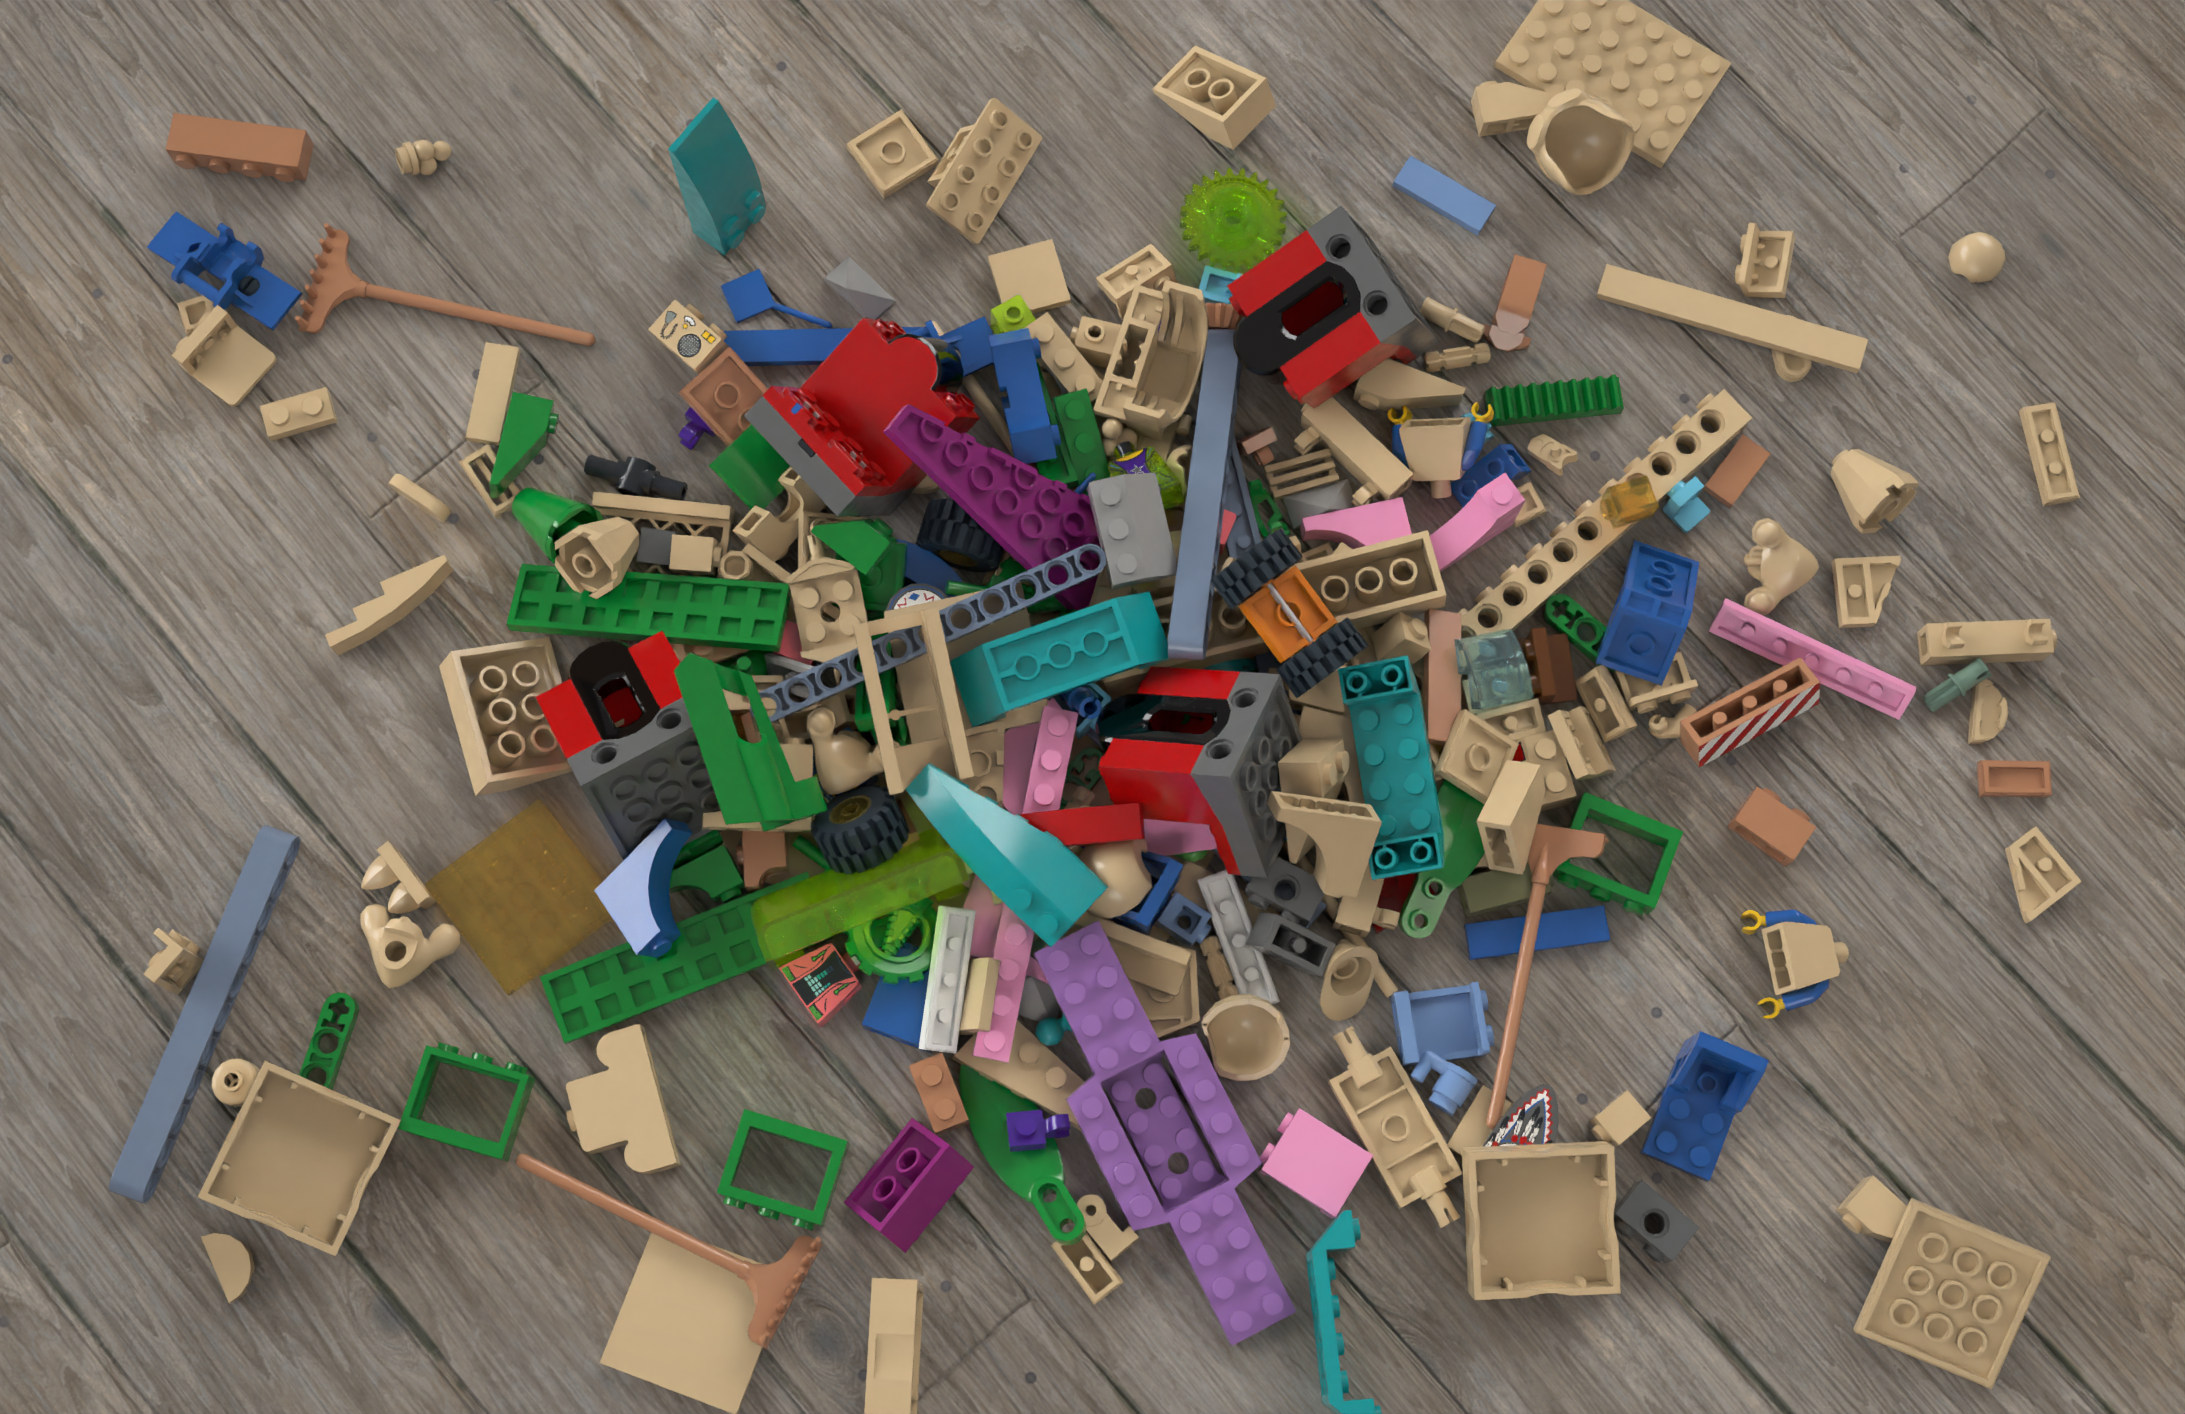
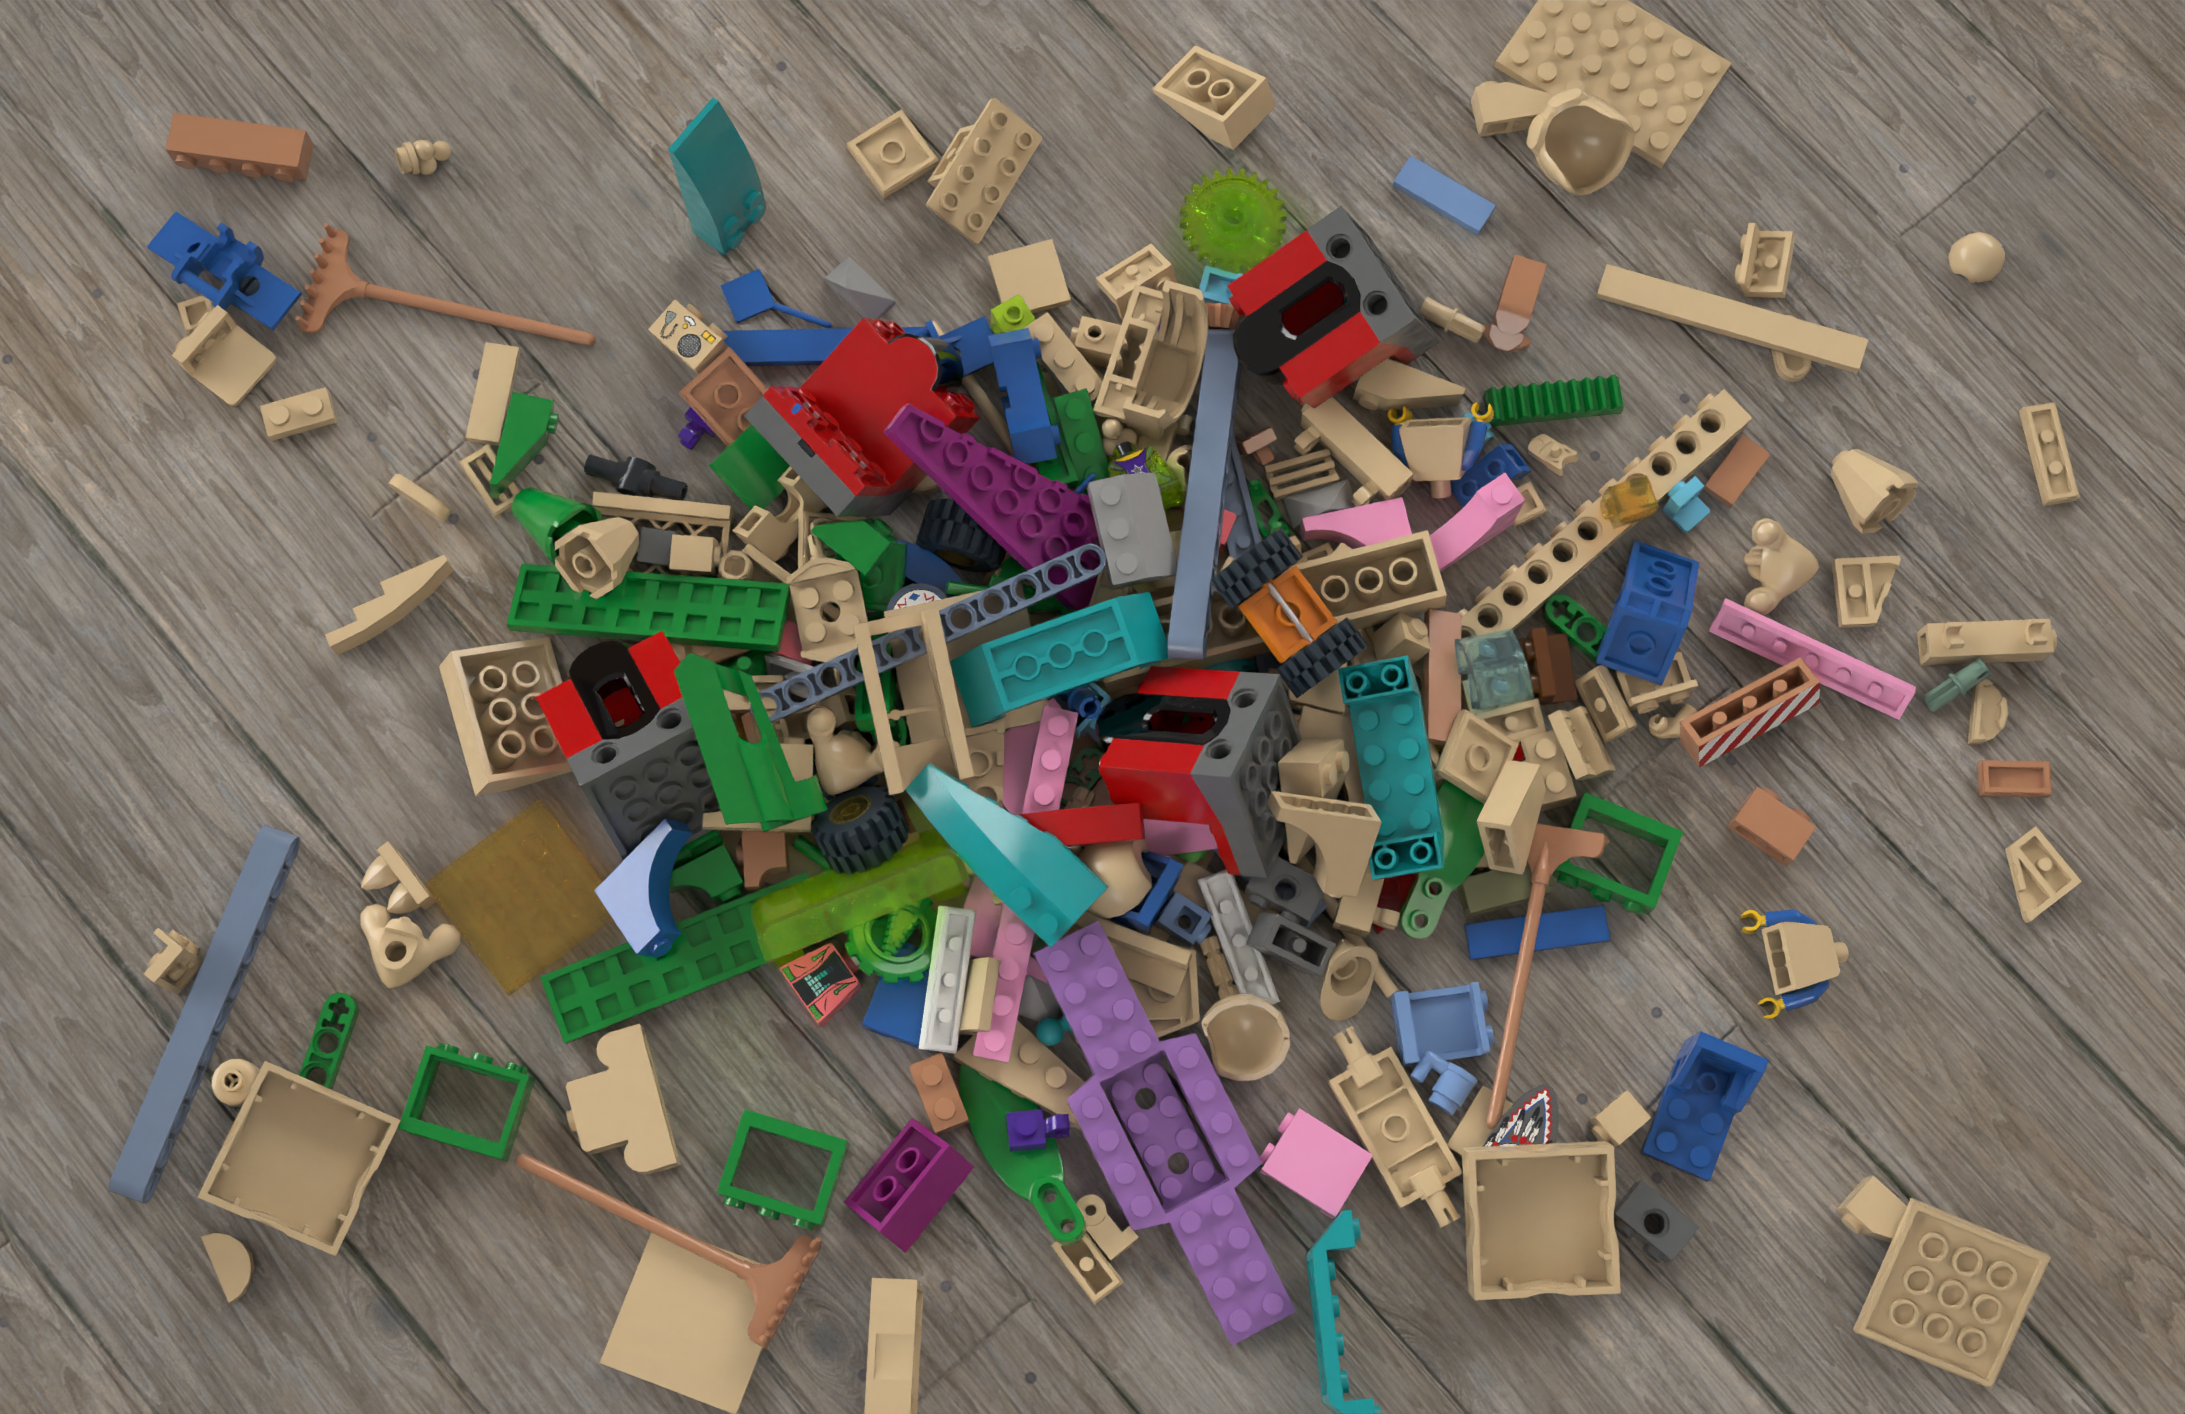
tan axle [1424,343,1491,372] -> none

